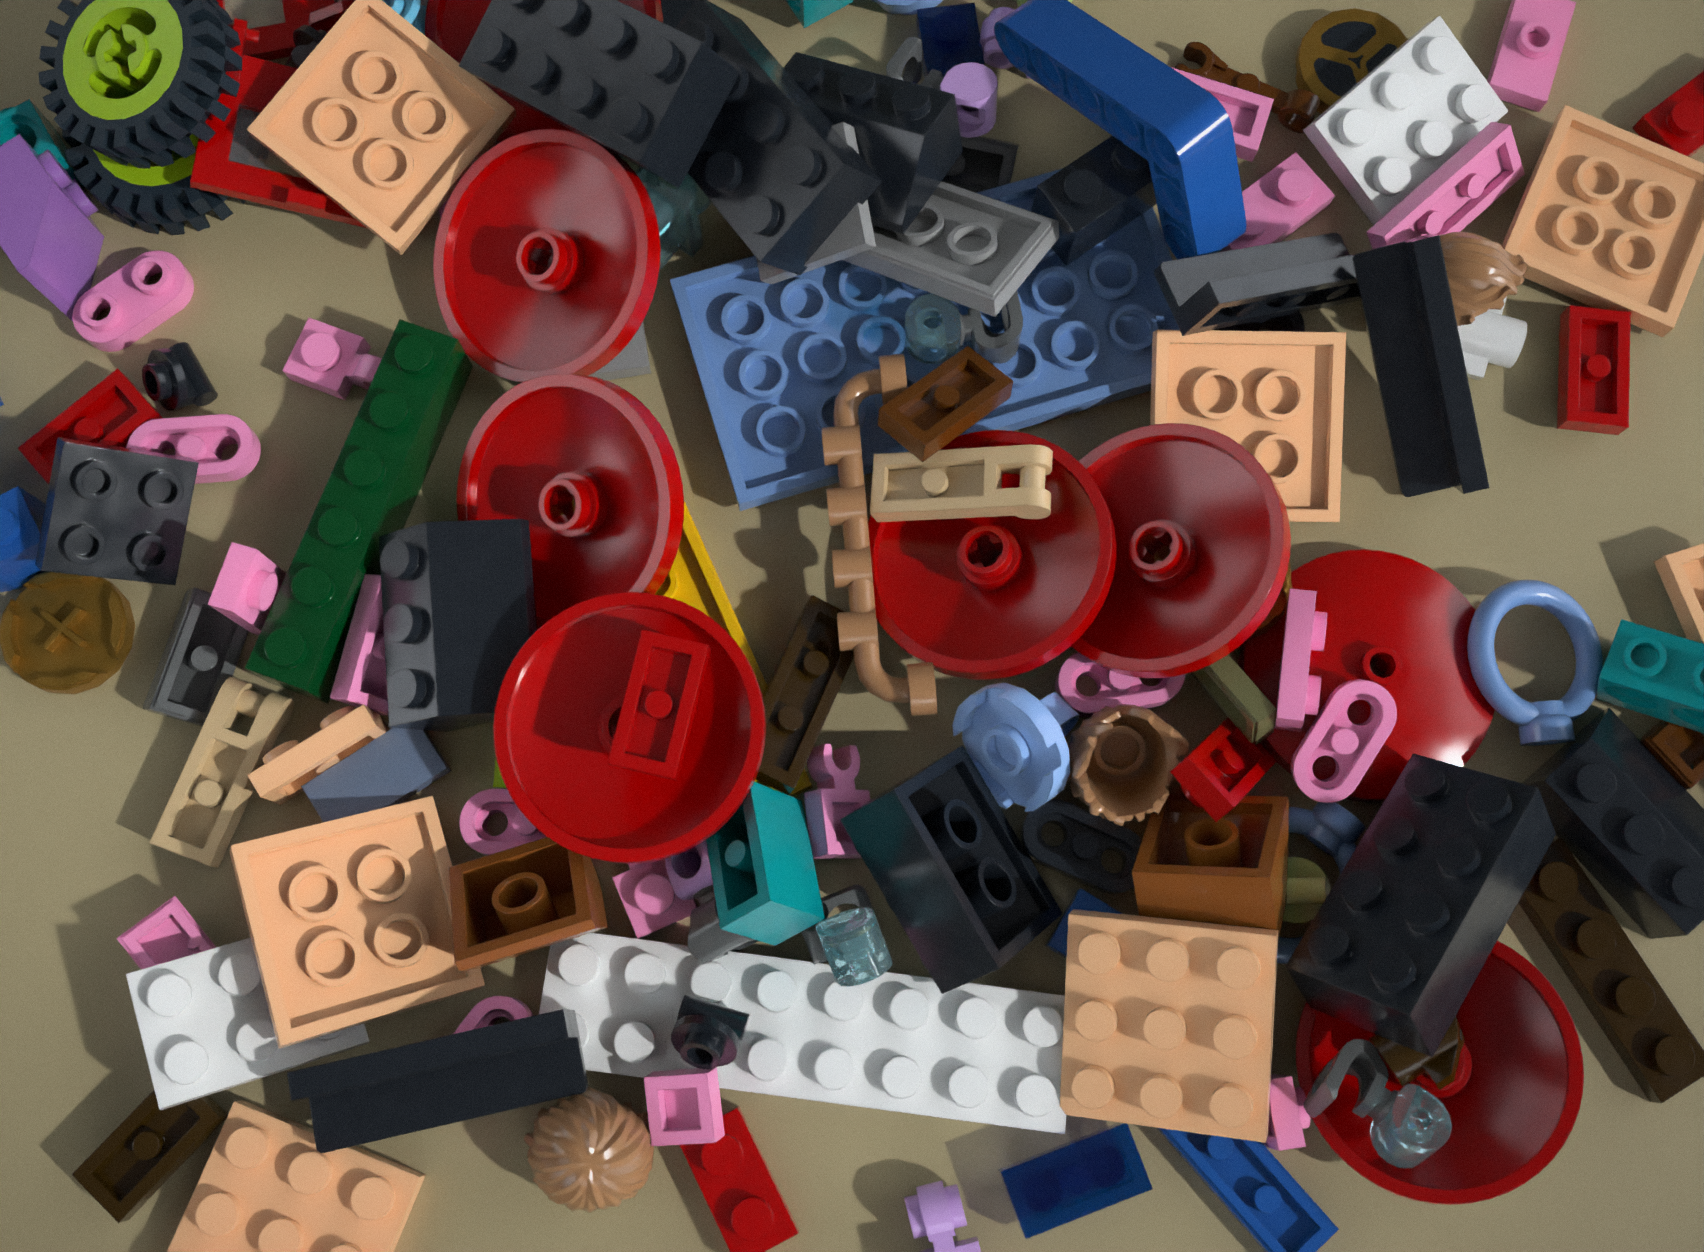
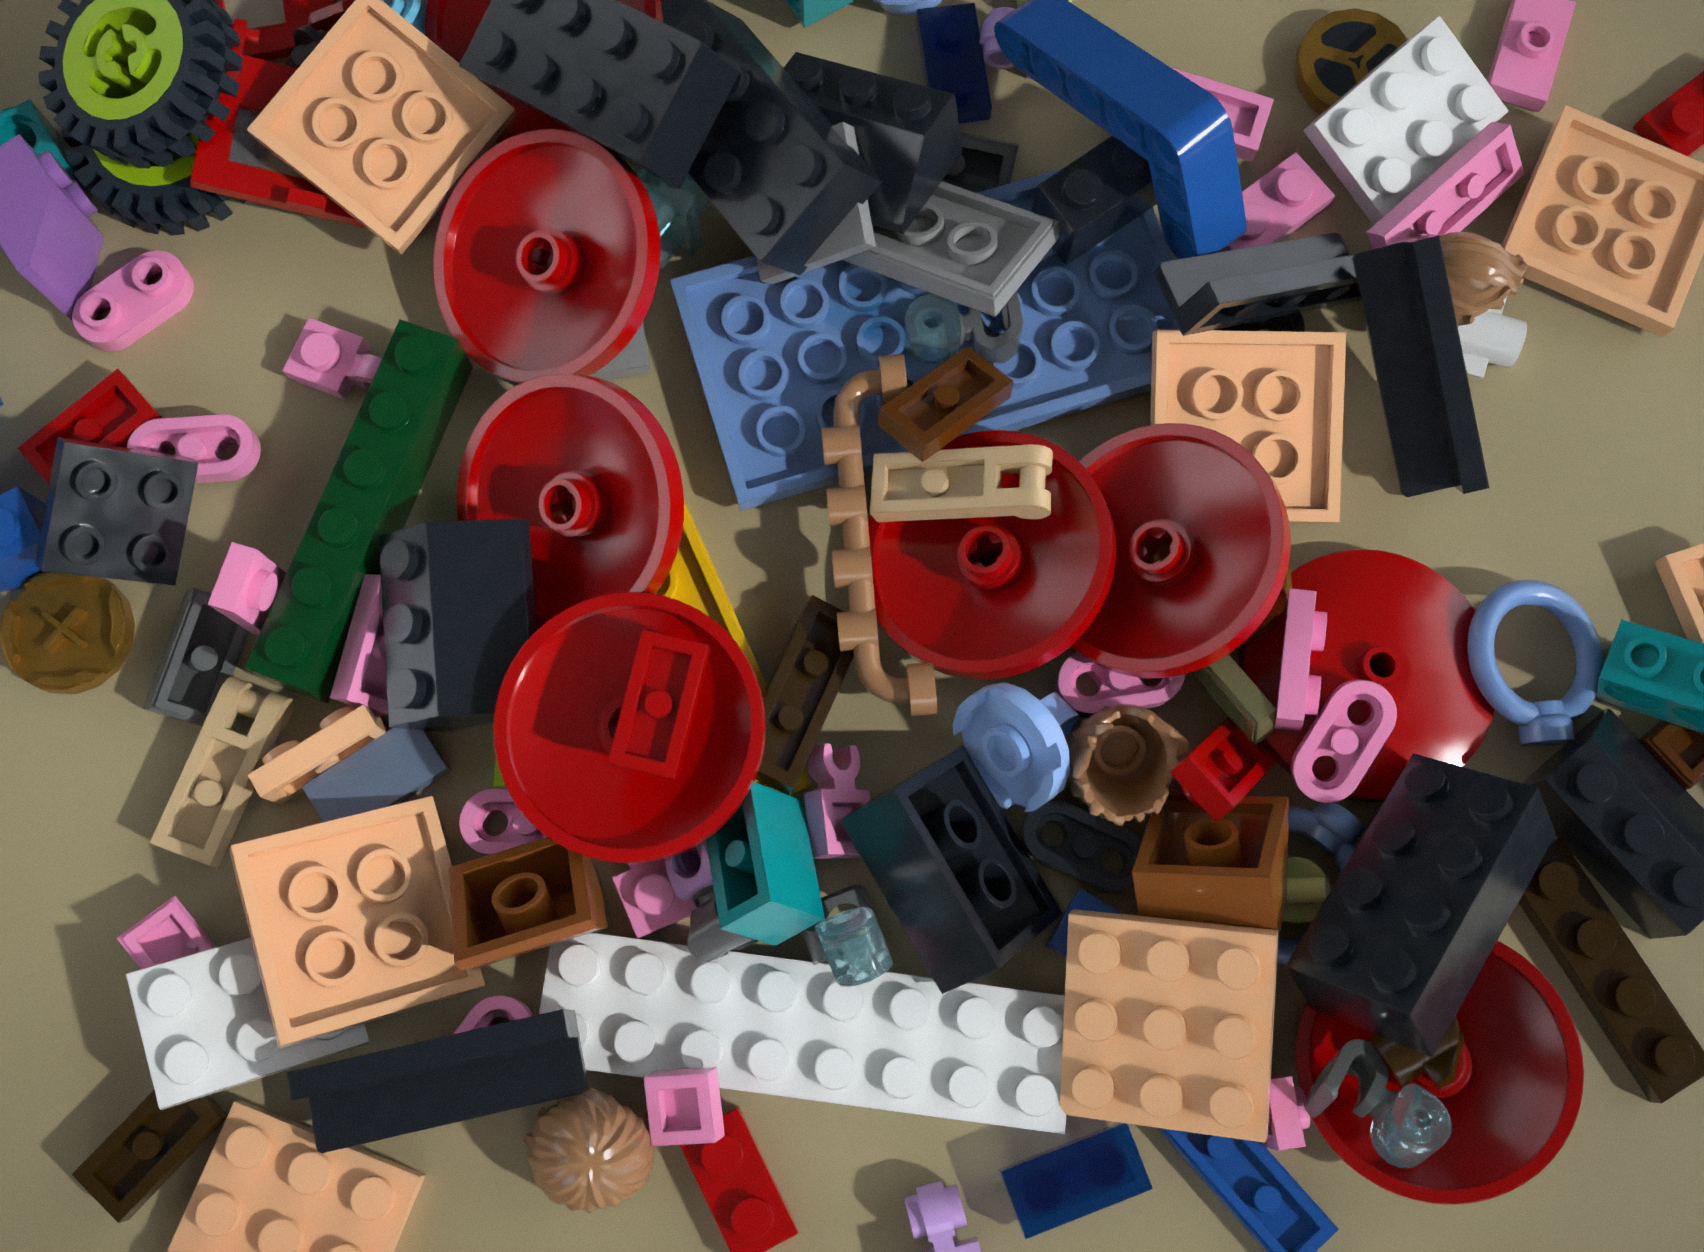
black plate [142,342,218,411] -> none
black plate [671,995,750,1069] -> none
lavender leg [886,37,998,138] -> none
reddish brown piece [1175,42,1320,133] -> none
red plate [1557,305,1631,435] -> none

